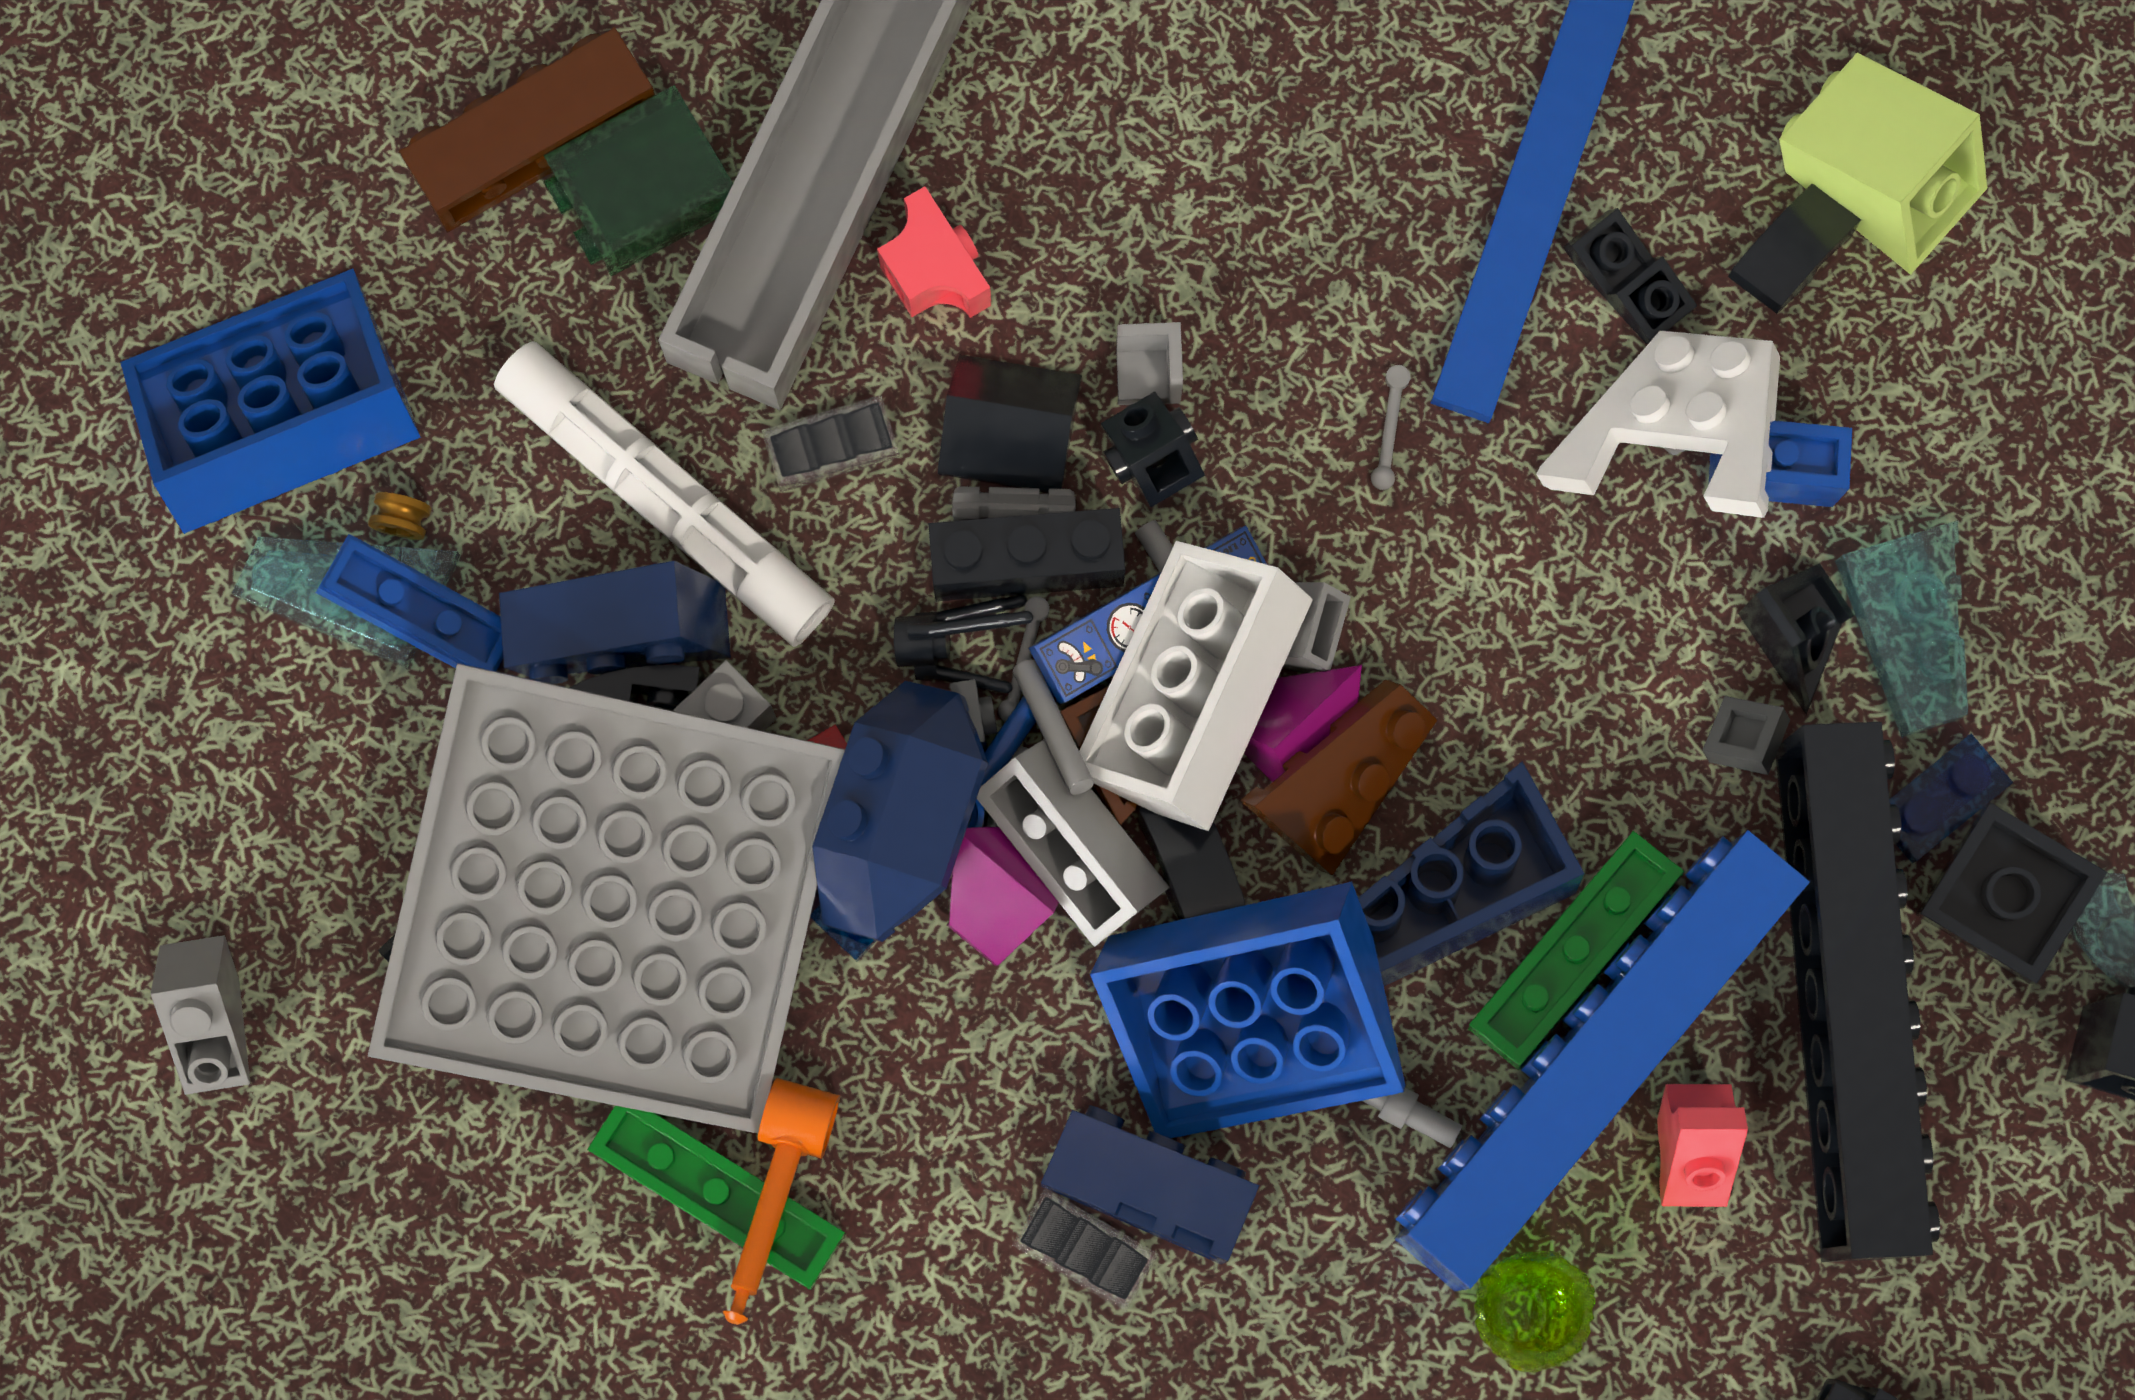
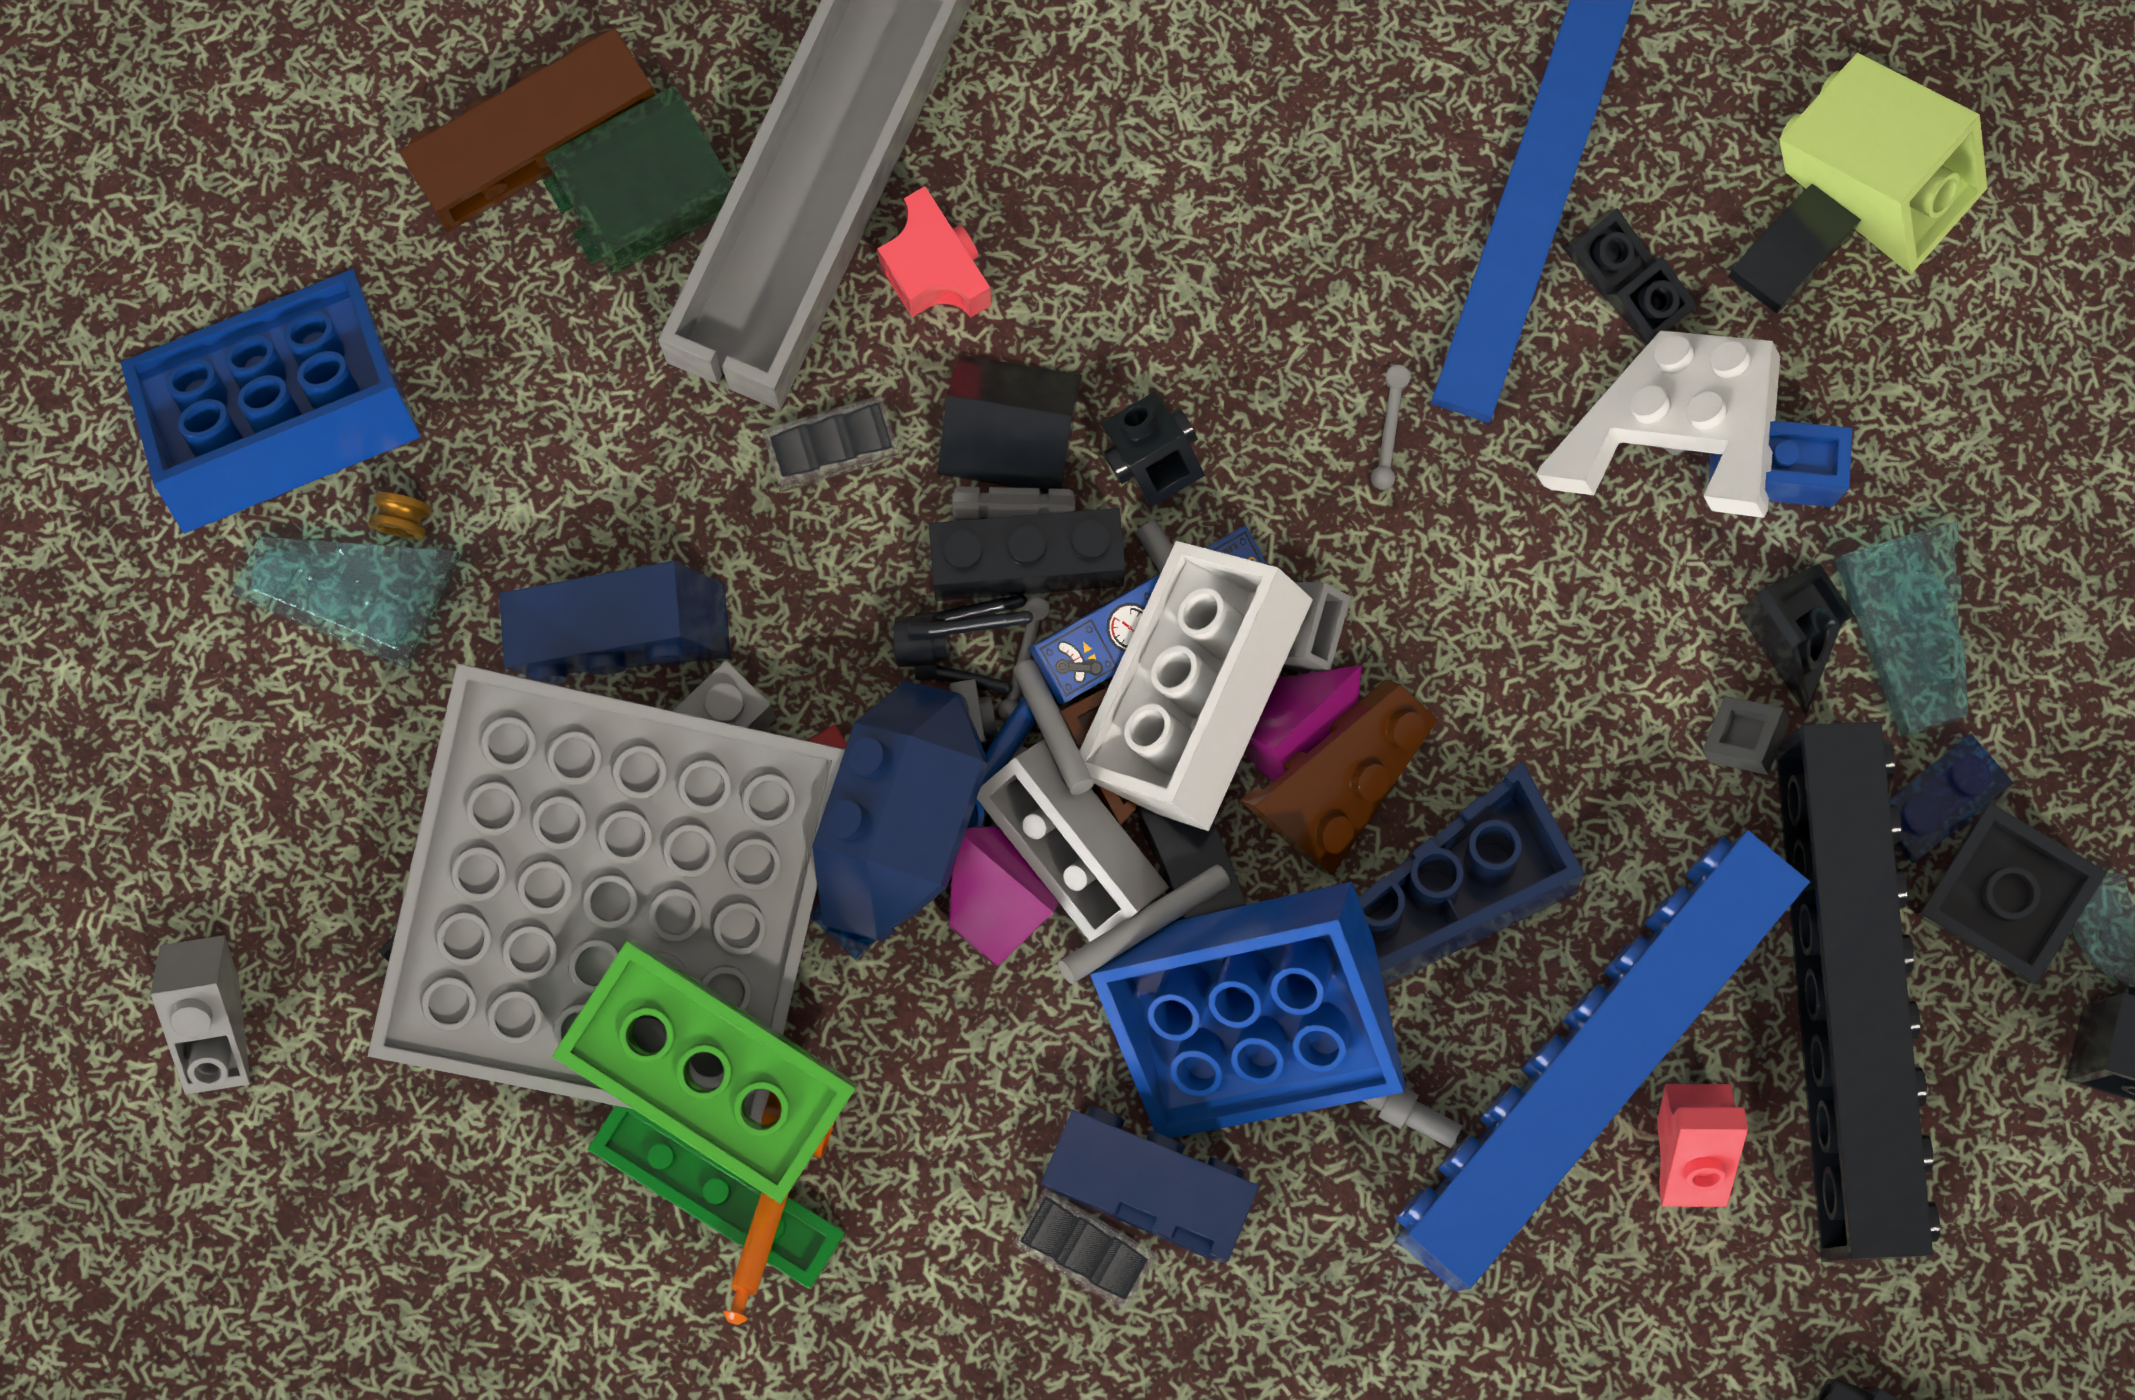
blue tile [316,534,503,671] -> none
white piece [494,341,835,647] -> none
black slope [569,665,705,710] -> none
light grey panel [1116,322,1183,405] -> none
green plate [1468,831,1684,1071] -> none
clear neon green hair [1474,1250,1596,1373] -> none
none -> bright green brick [552,940,858,1204]
none -> light grey bar [1058,864,1230,984]

